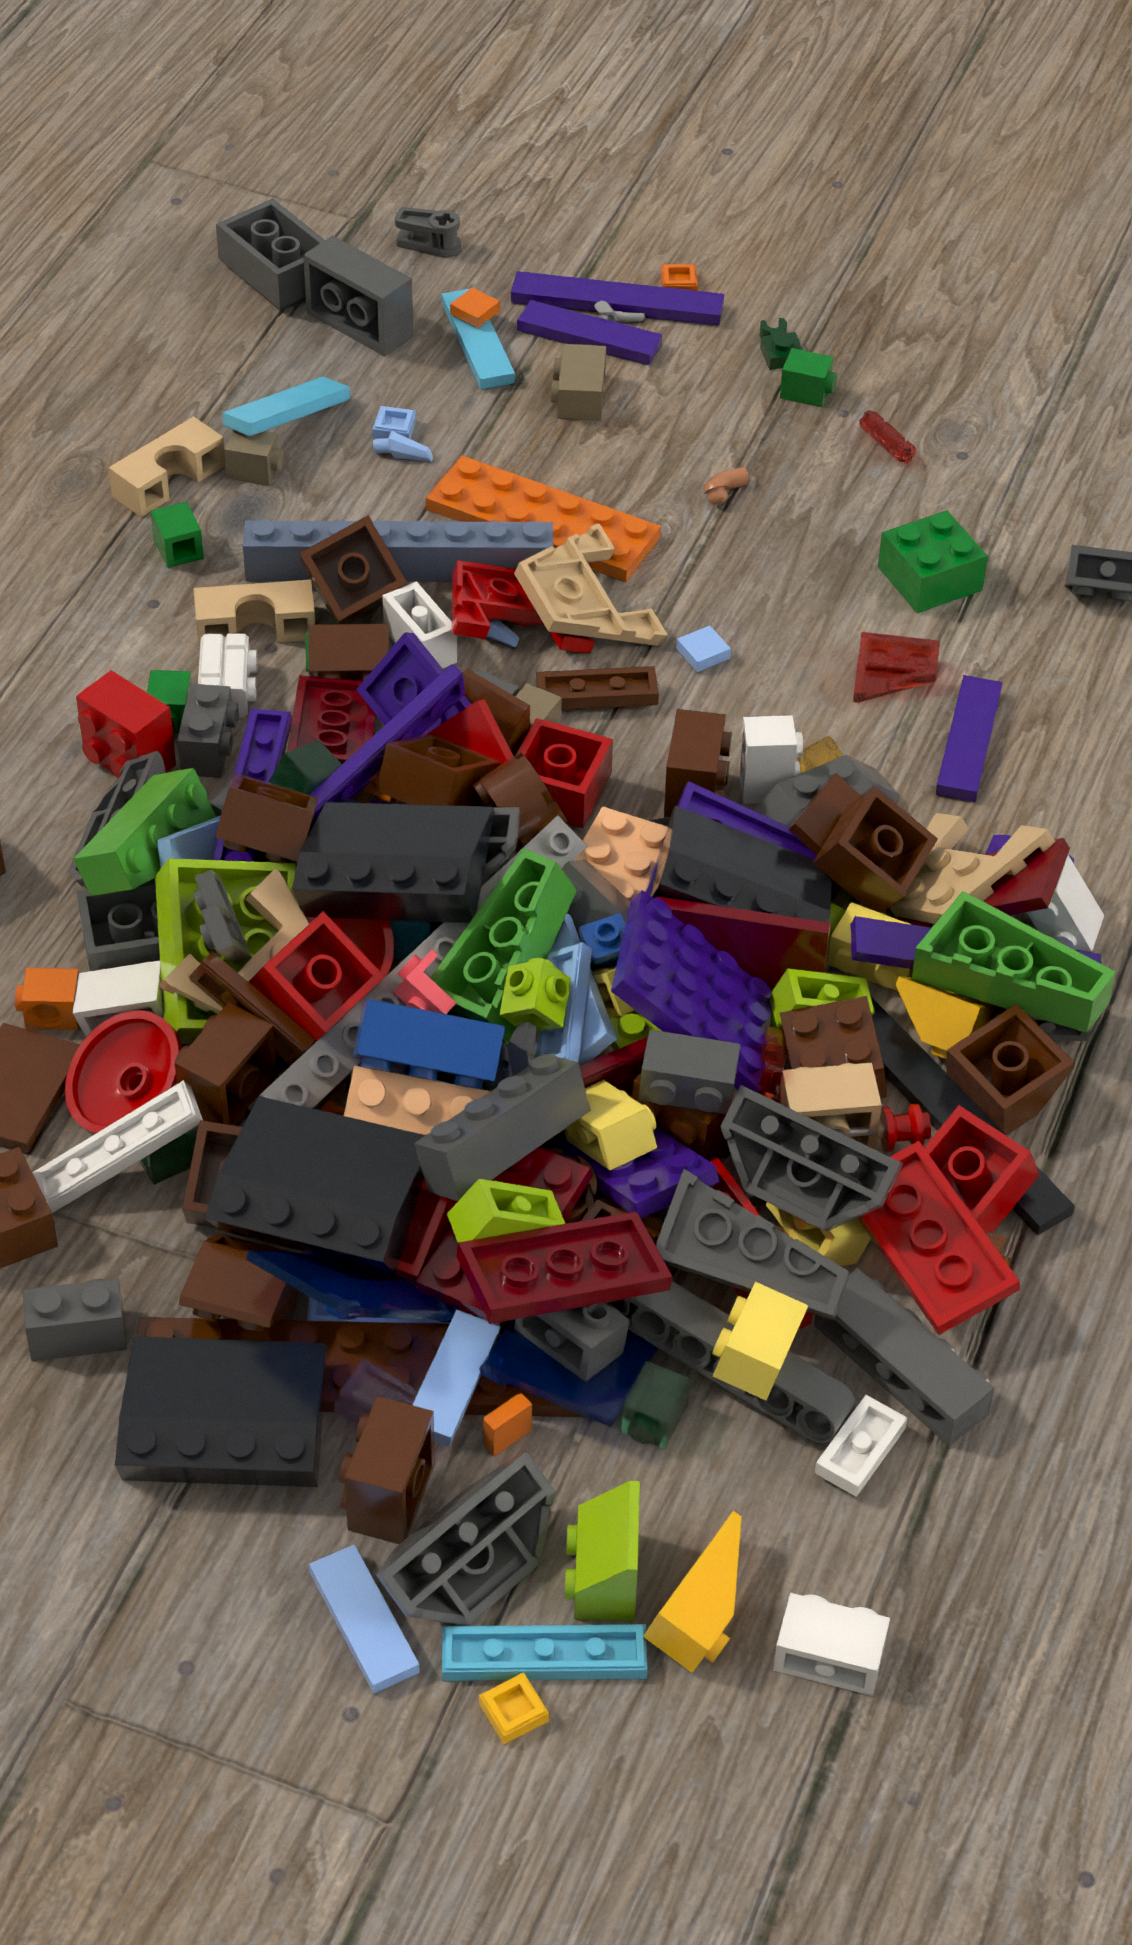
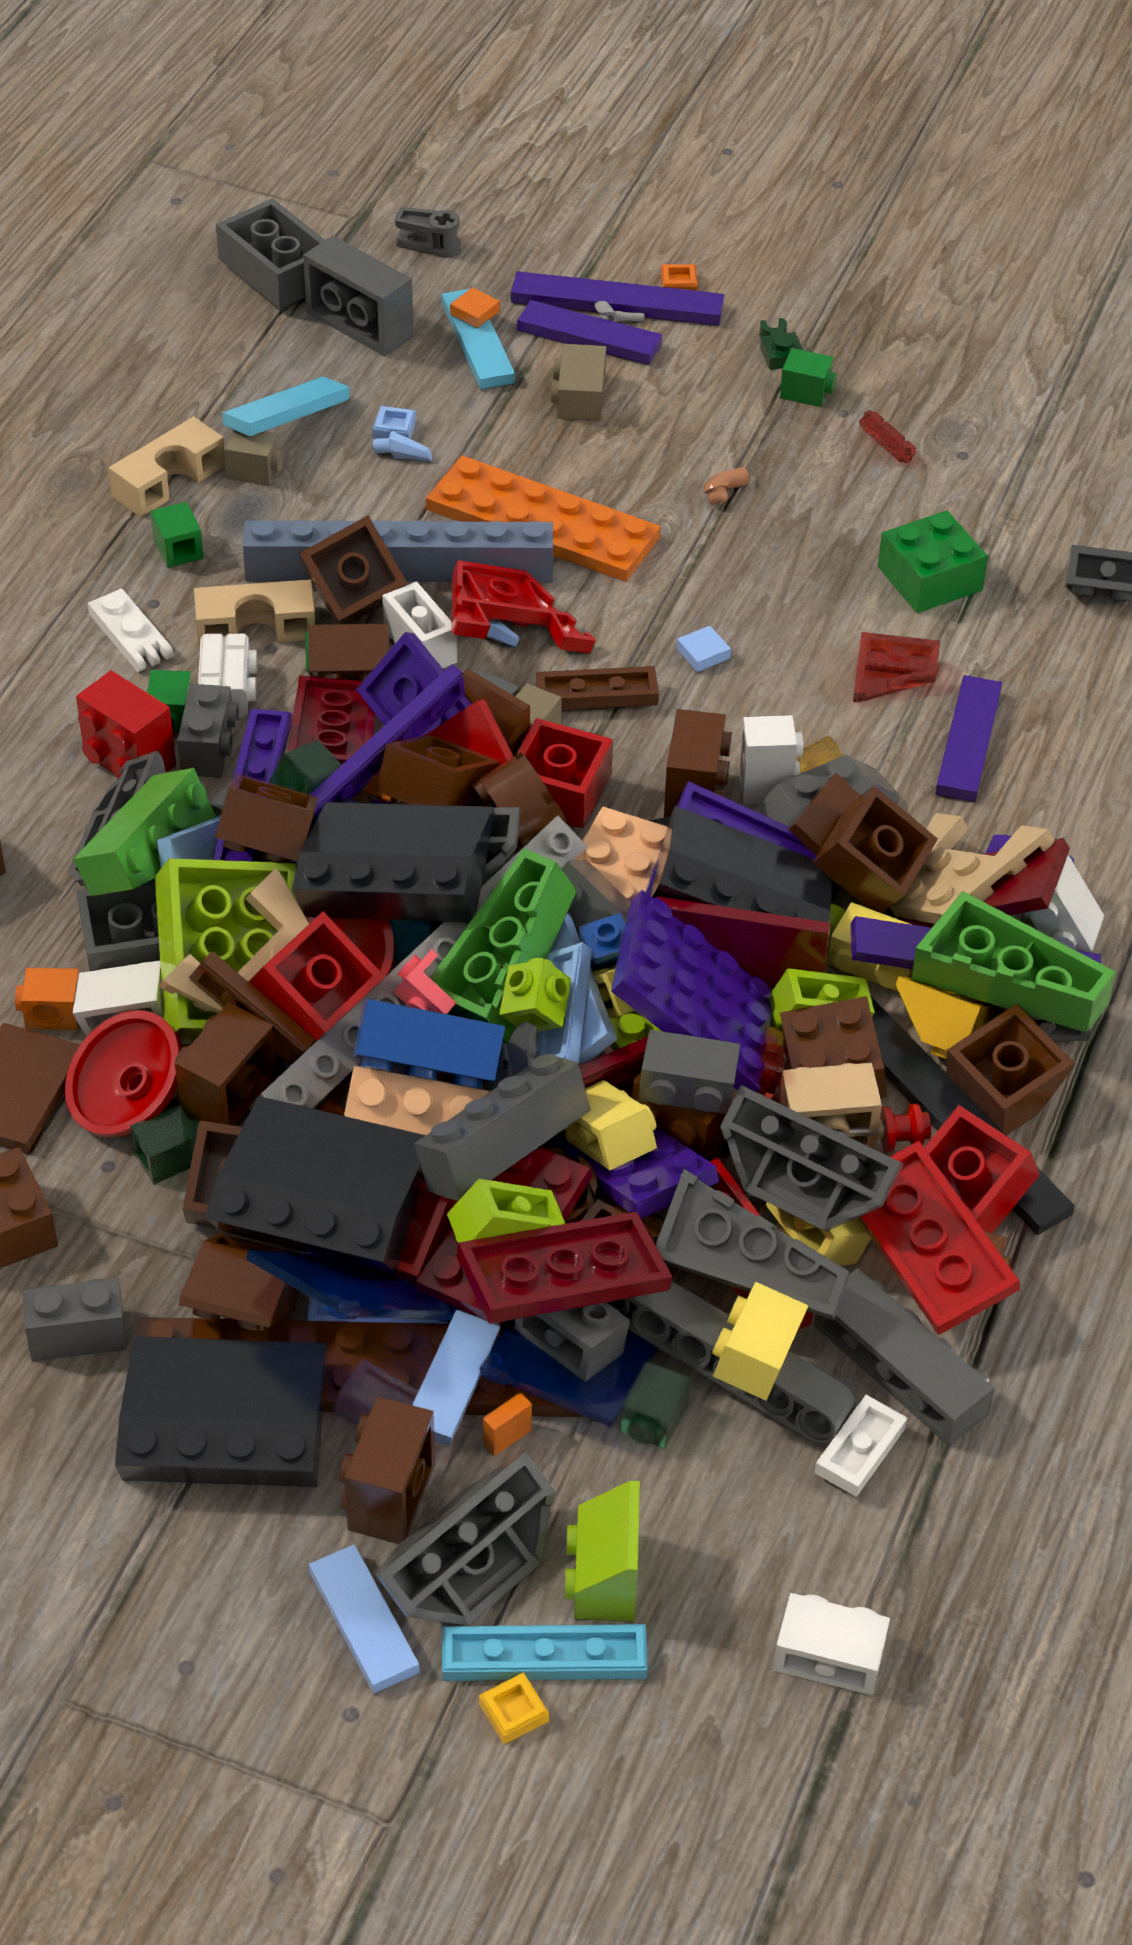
white tile [32,1080,203,1213] -> none
dark grey plate [194,870,252,964] -> none
tan wing [514,524,668,646] -> none
yellow slope [643,1510,742,1674] -> none
none -> white hinge [88,589,174,672]

